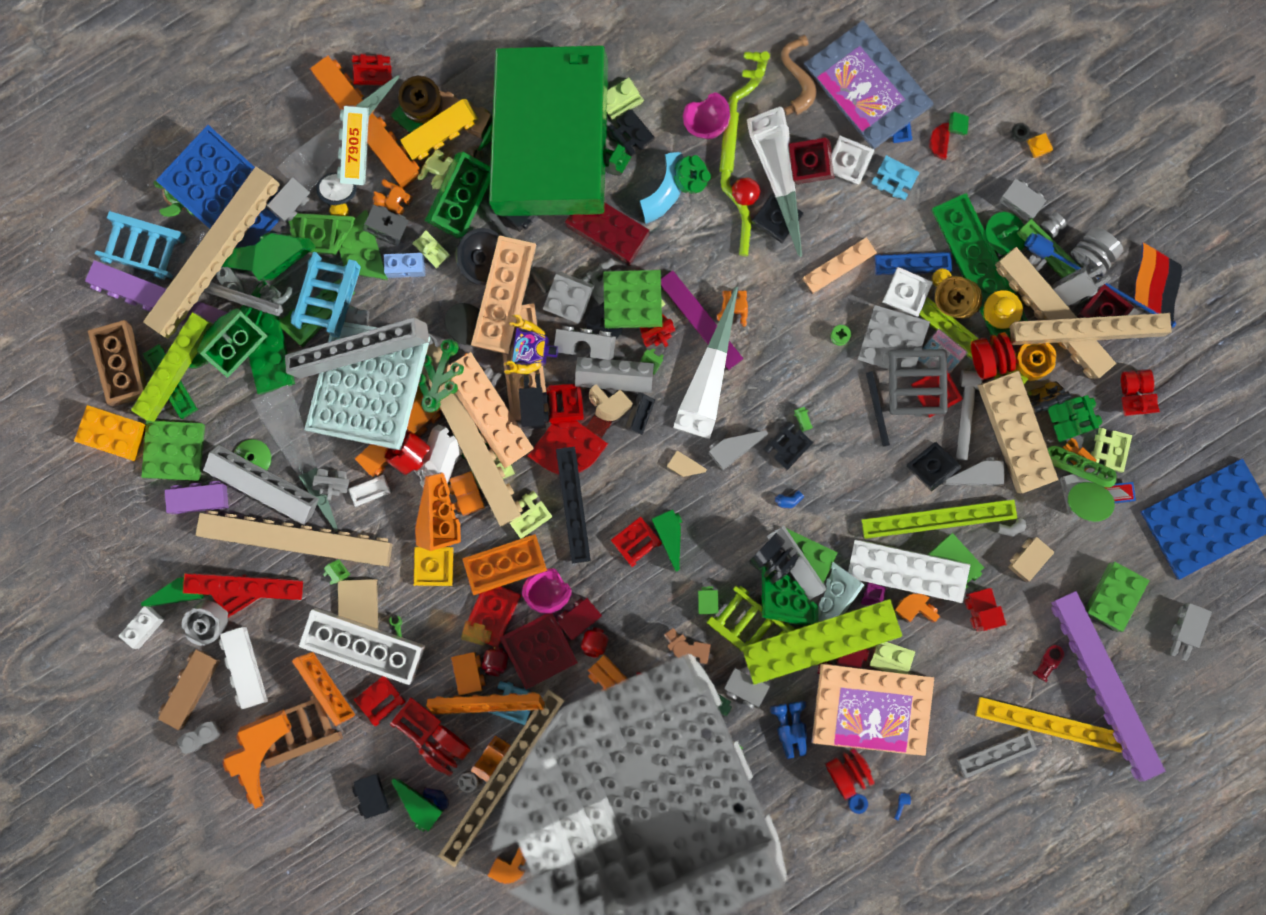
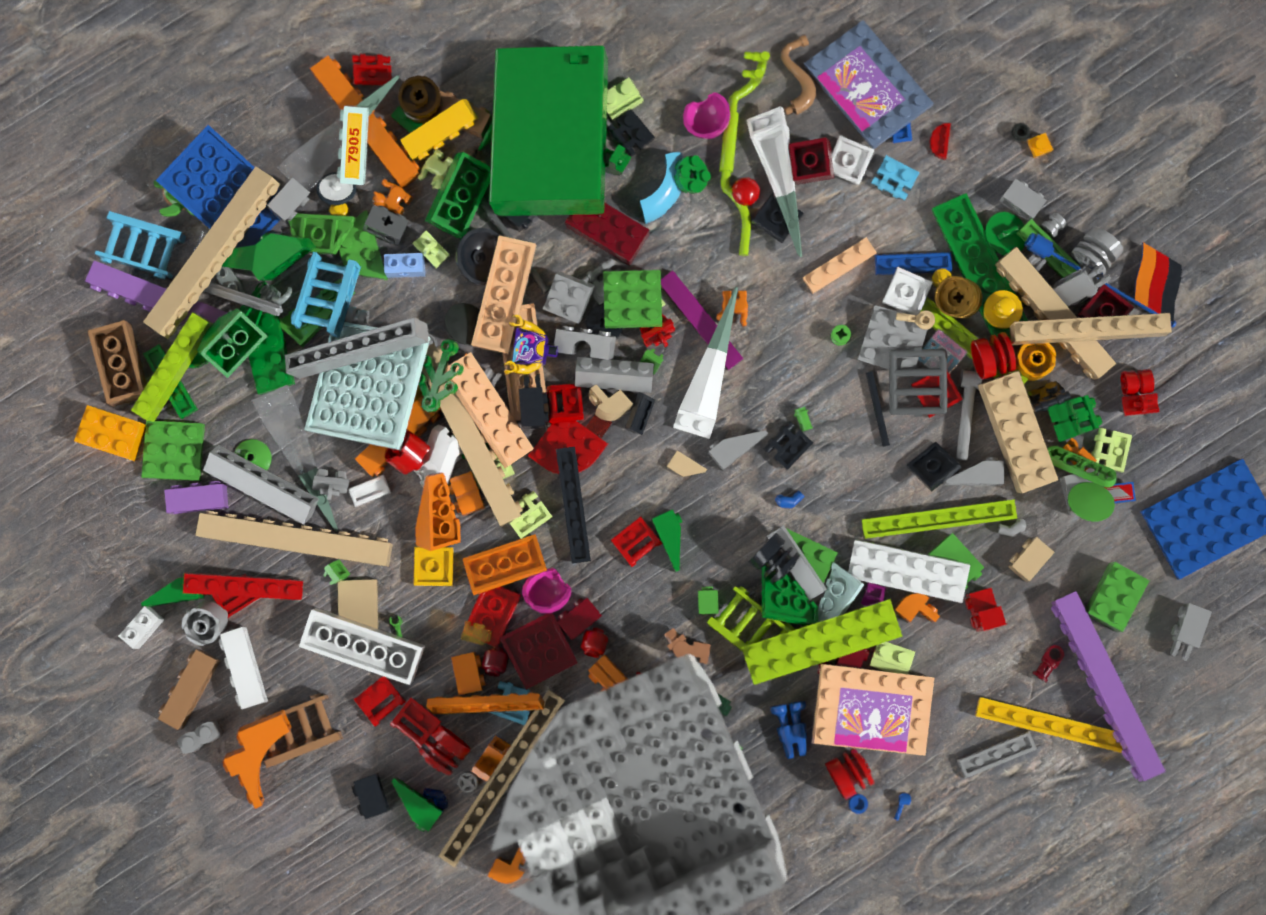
orange tile [292,651,355,726] -> none
light grey brick [723,668,770,708] -> none
green tile [948,112,969,136] -> none
none -> tan plate [896,311,935,330]

